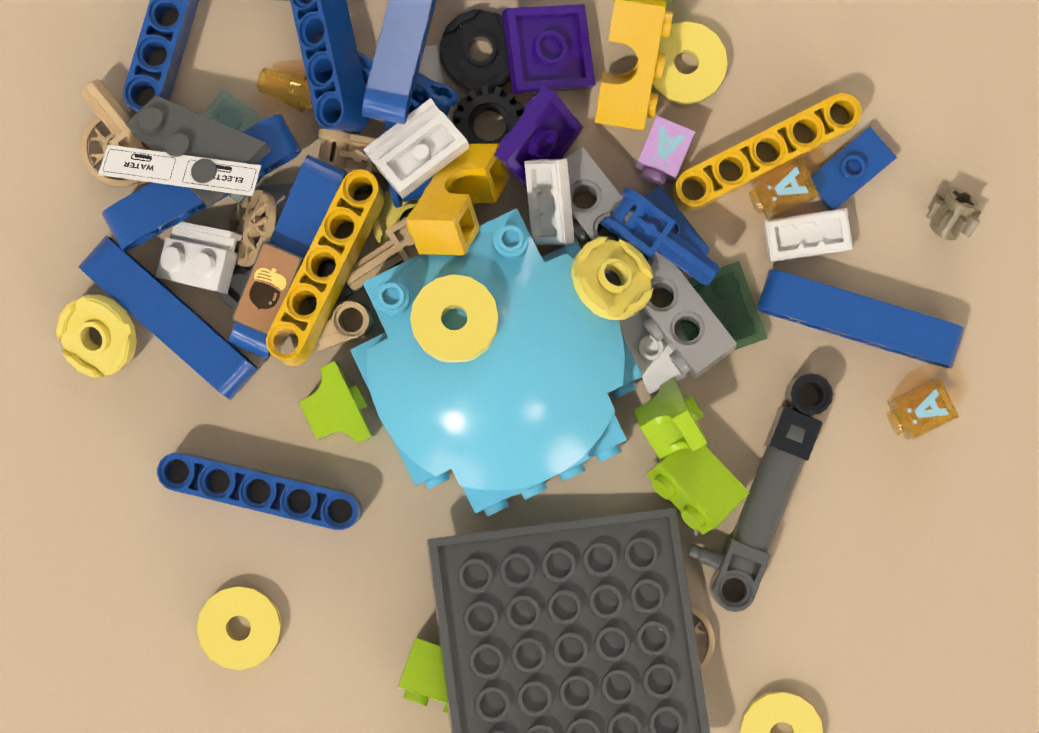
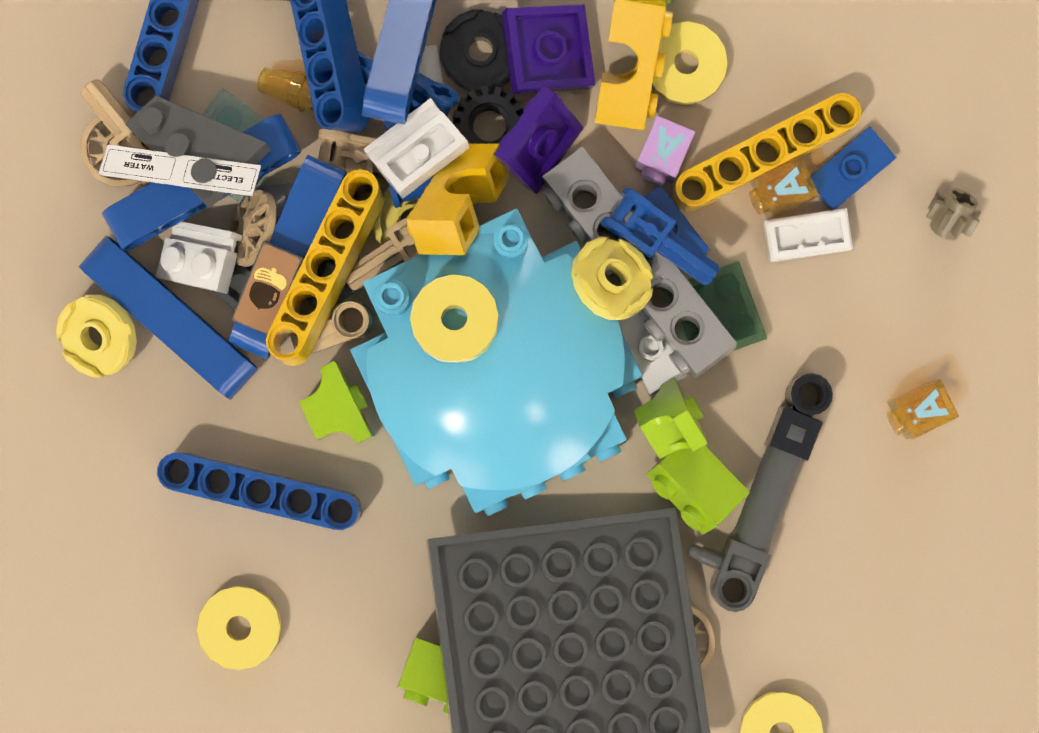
white plate [524,158,575,245] -> none
blue beam [757,269,964,368] -> none

